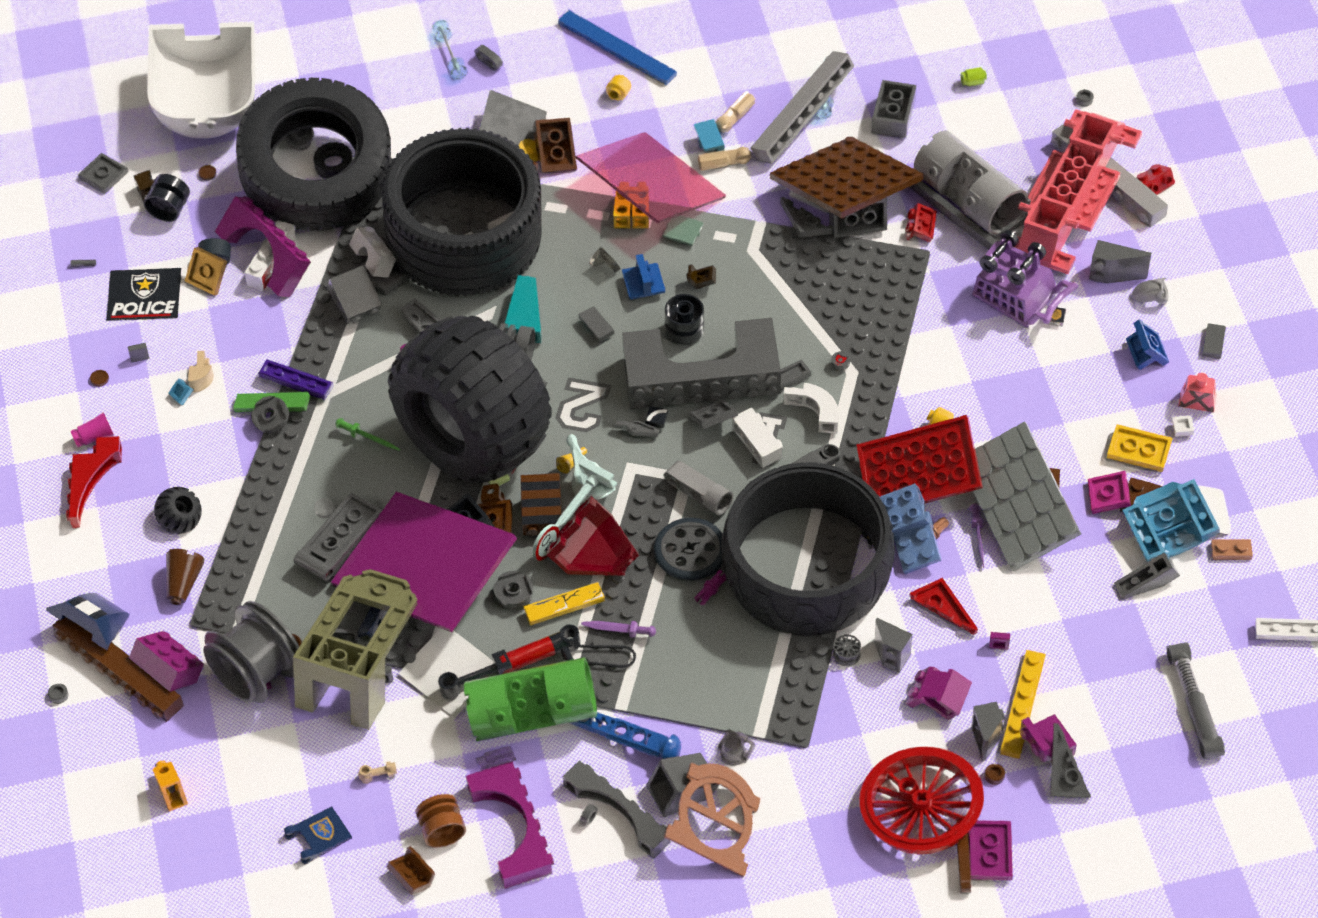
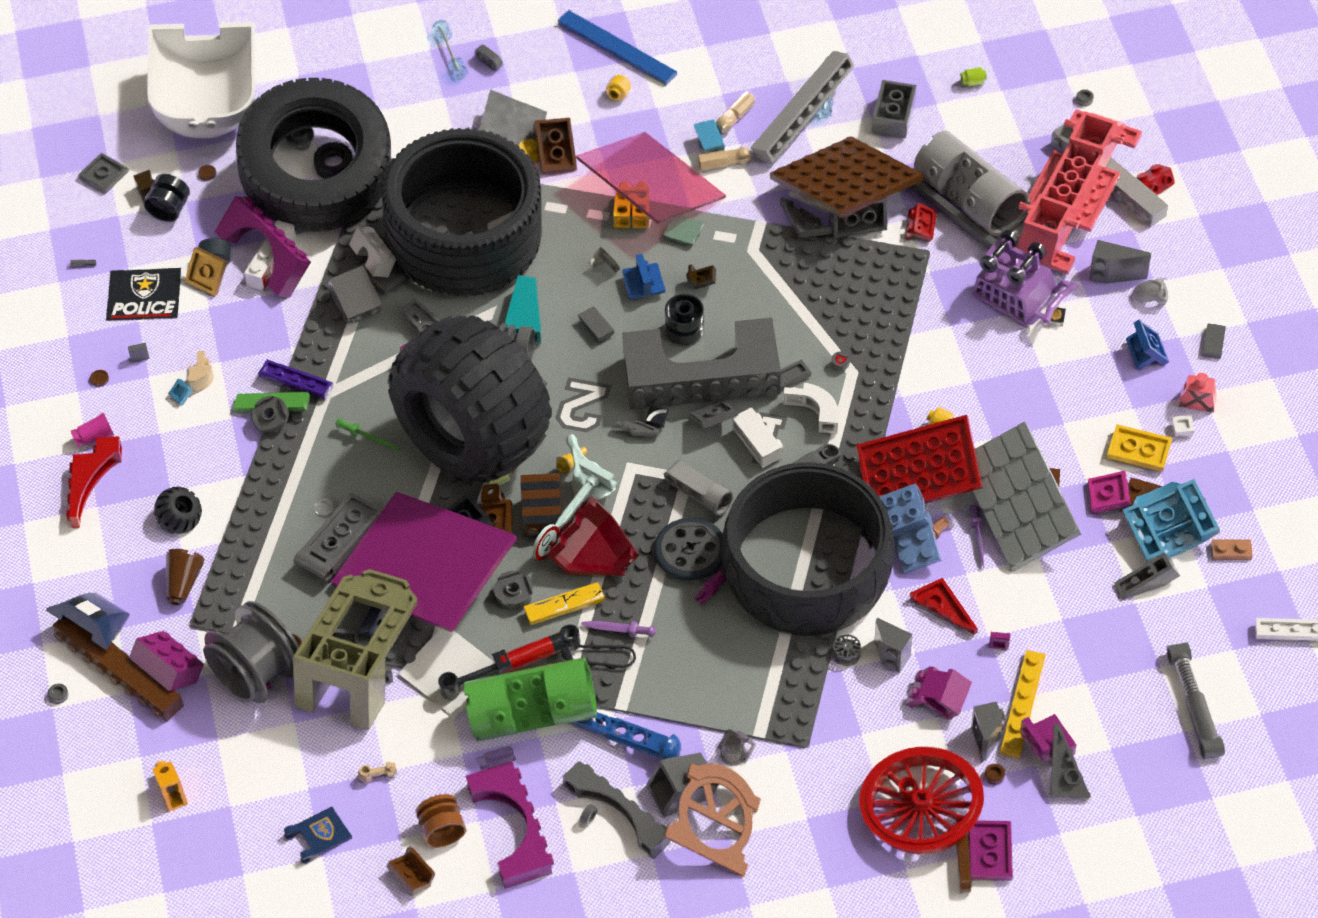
white sticker [1198,485,1231,534] -> none

